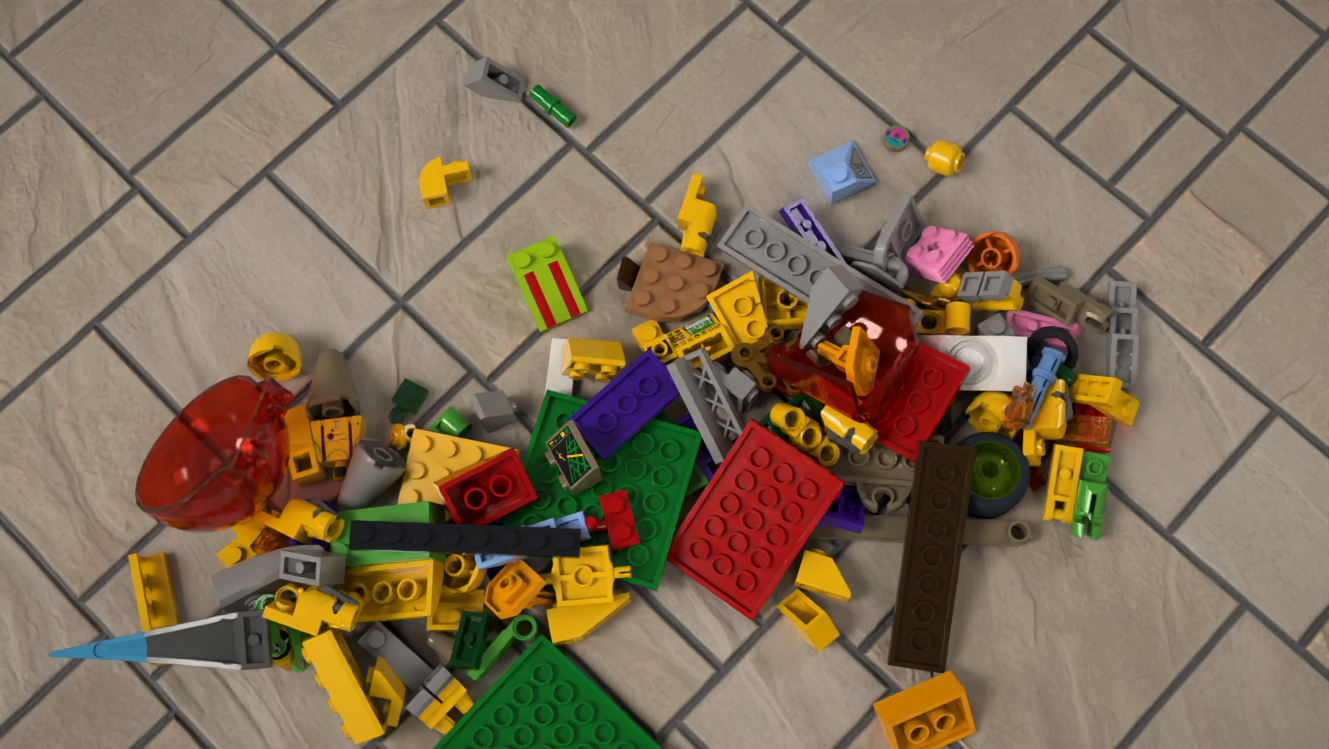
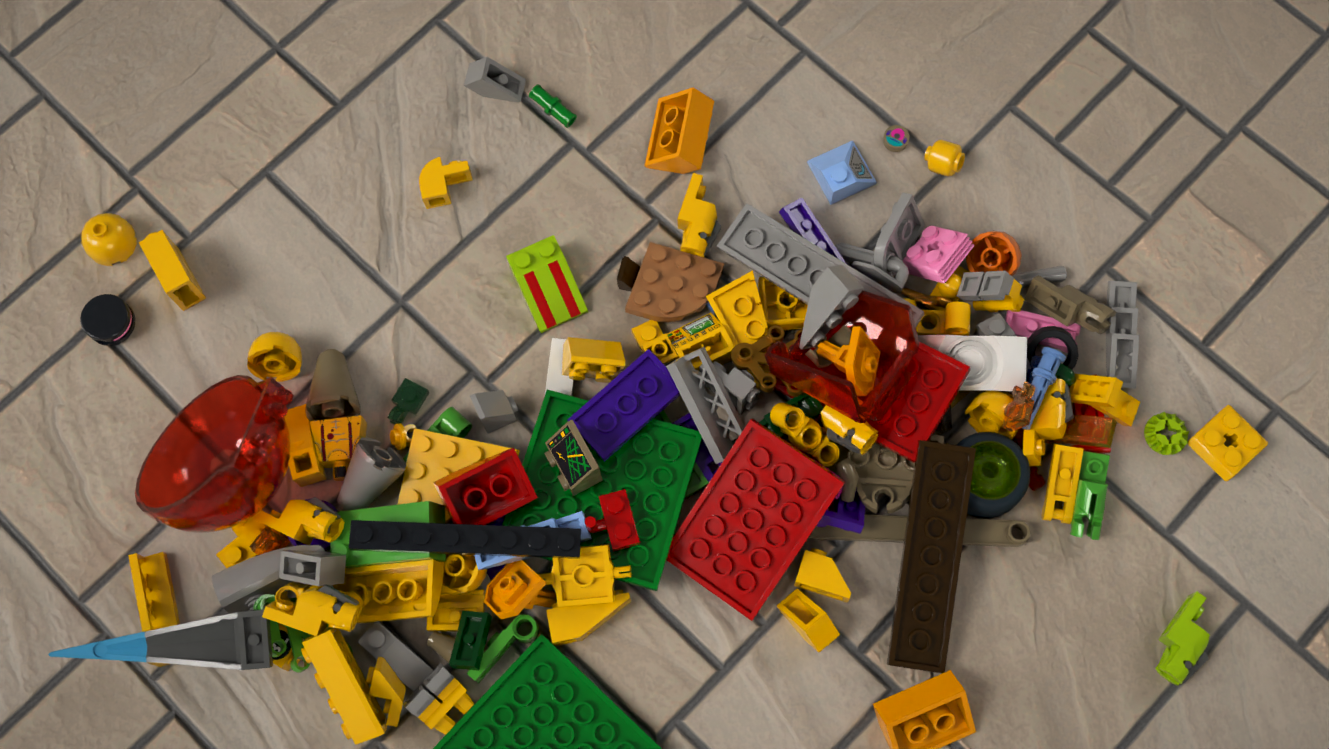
none -> black head [80,294,136,346]
none -> yellow cylinder [81,213,137,266]
none -> yellow brick [138,230,206,311]
none -> light orange slope [644,87,714,174]
none -> dark tan arm [837,459,859,502]
none -> lime gear [1144,412,1190,455]
none -> lime plate [1155,591,1210,685]
none -> yellow brick [1187,405,1268,481]

